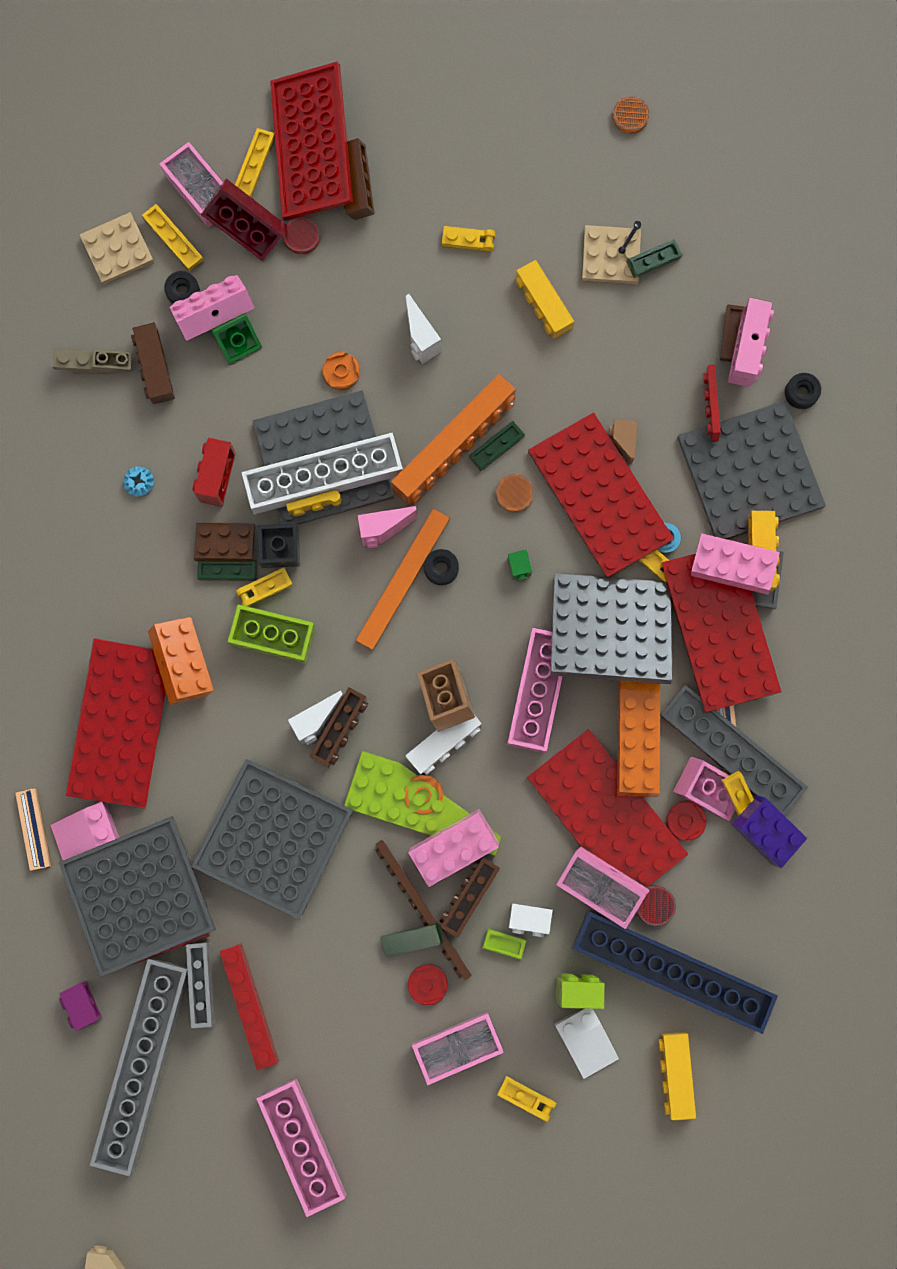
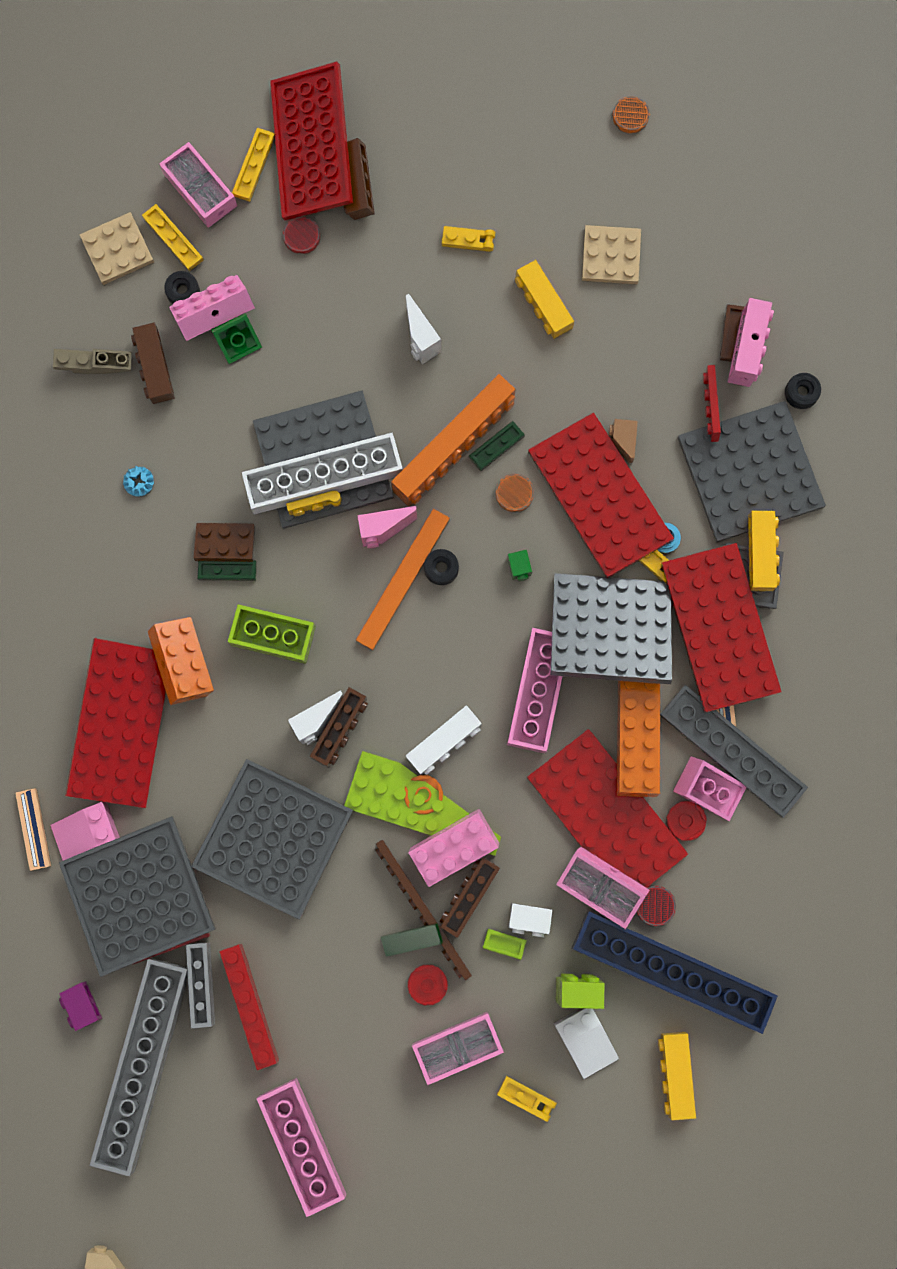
red brick [192,437,236,507] -> none
dark red slope [201,178,288,261] -> none
yellow plate [236,567,293,607] -> none
black brick [258,523,300,568] -> none
orange tile [322,352,360,390] -> none
medium nougat brick [417,659,475,732] -> none
black hinge [618,221,641,254] -> none
dark green tile [626,239,683,278] -> none
bright pink brick [691,533,780,595] -> none
yellow plate [721,771,754,816] -> none
dark purple brick [731,795,807,868] -> none

